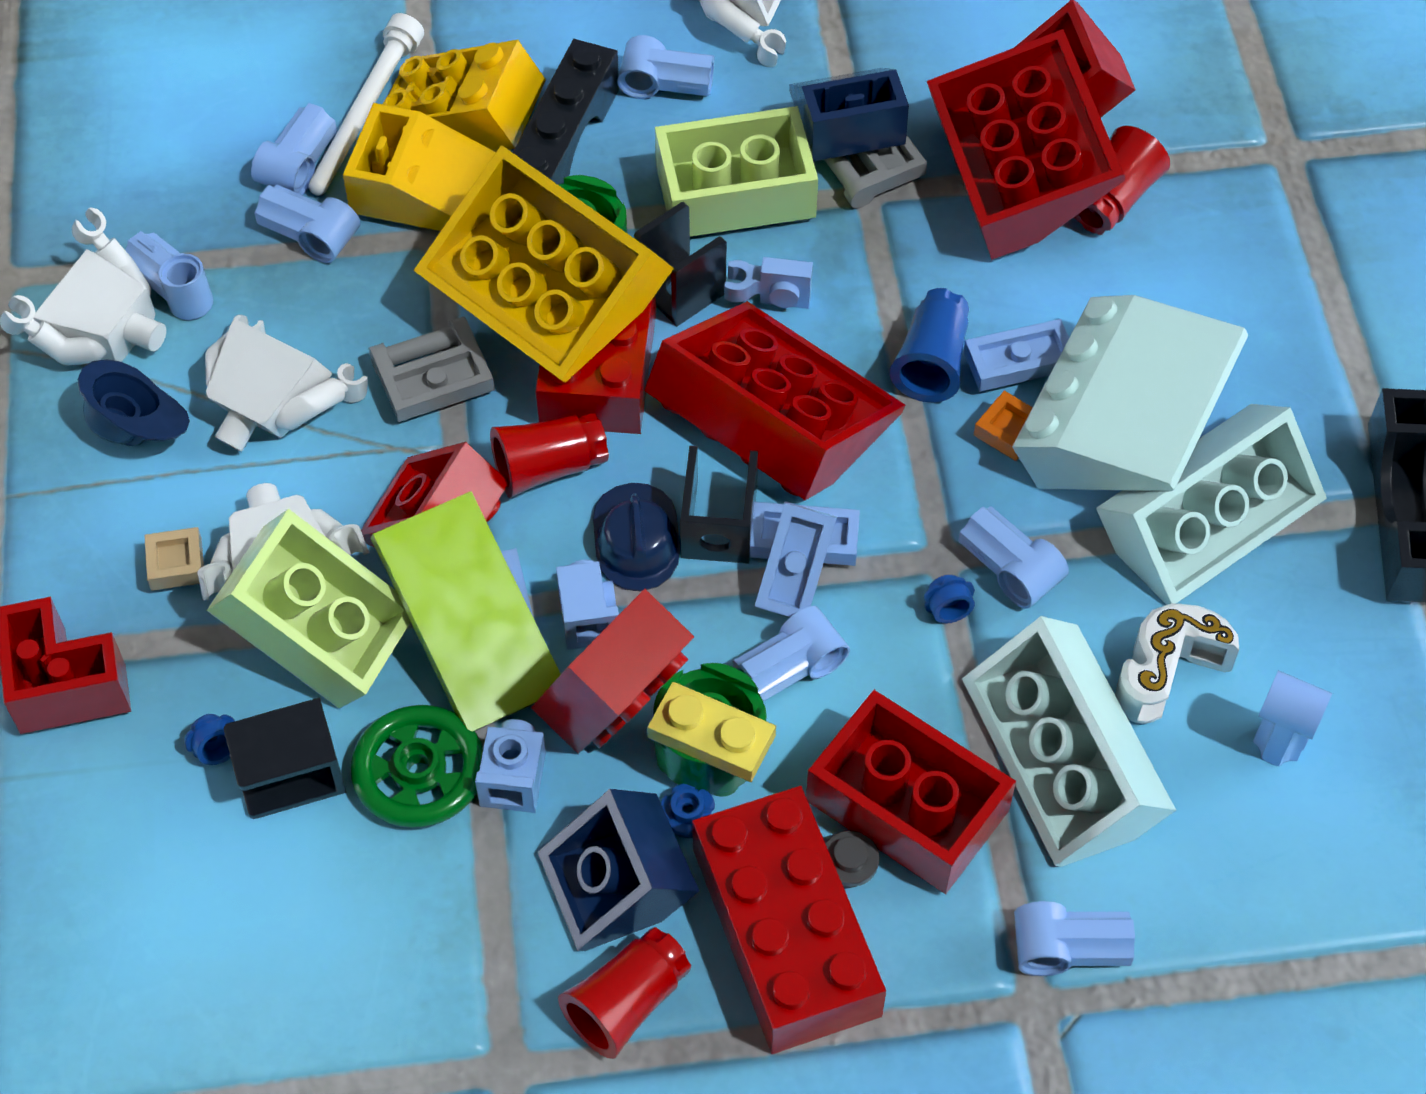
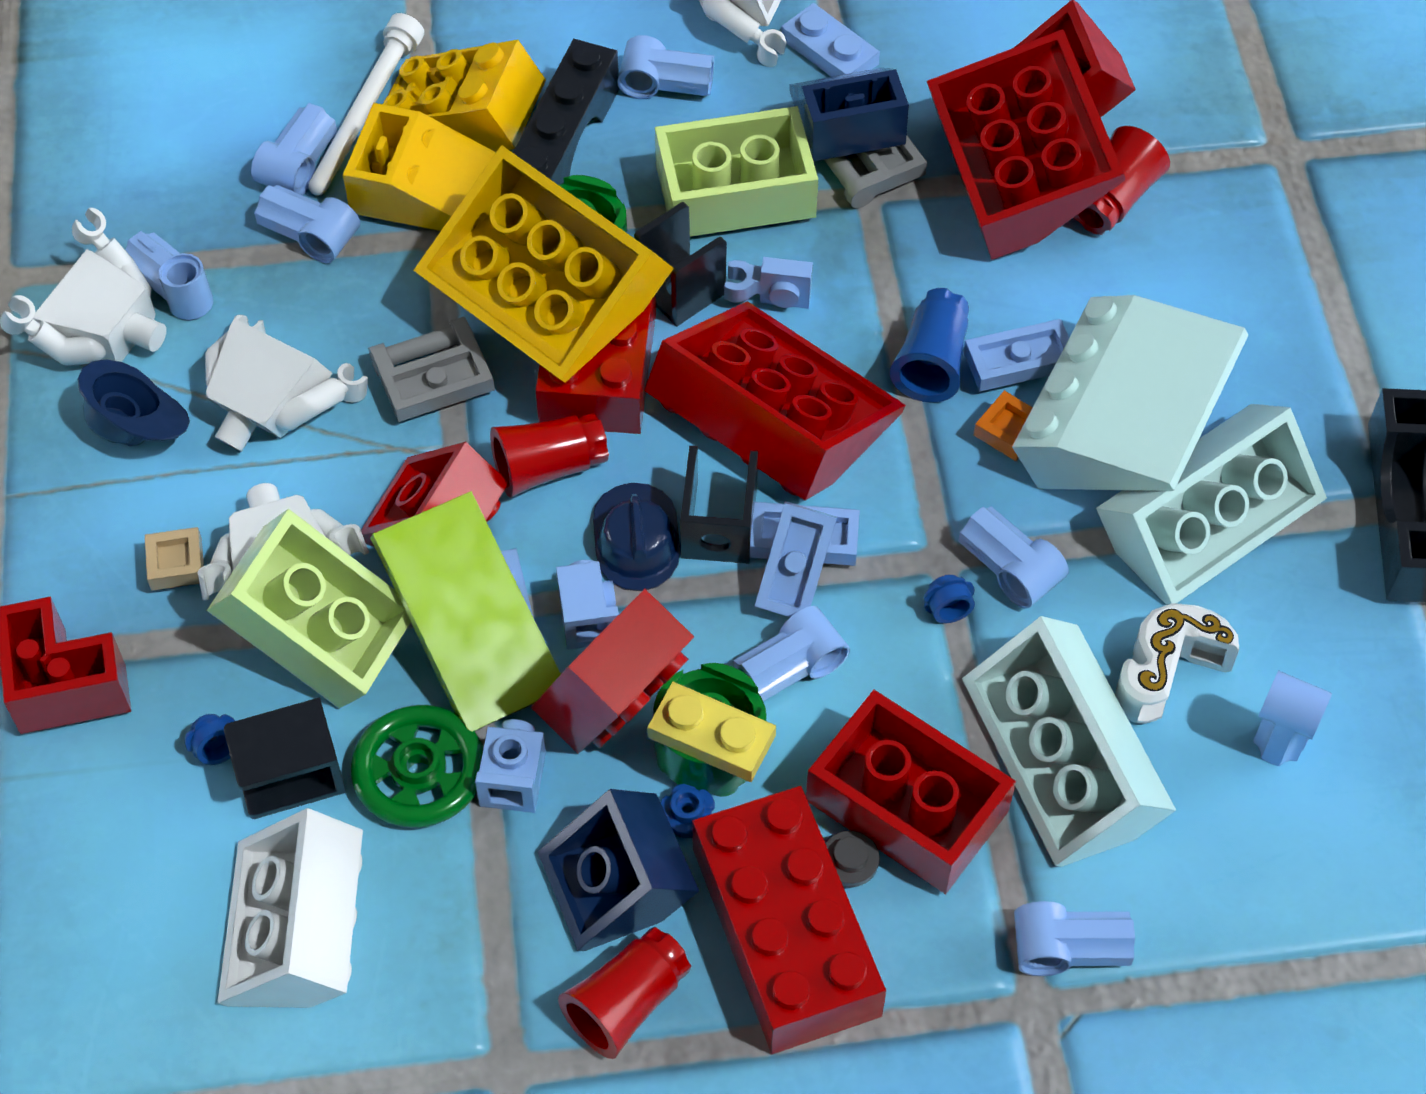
none -> white slope [218,808,363,1008]
none -> light blue plate [781,3,880,77]

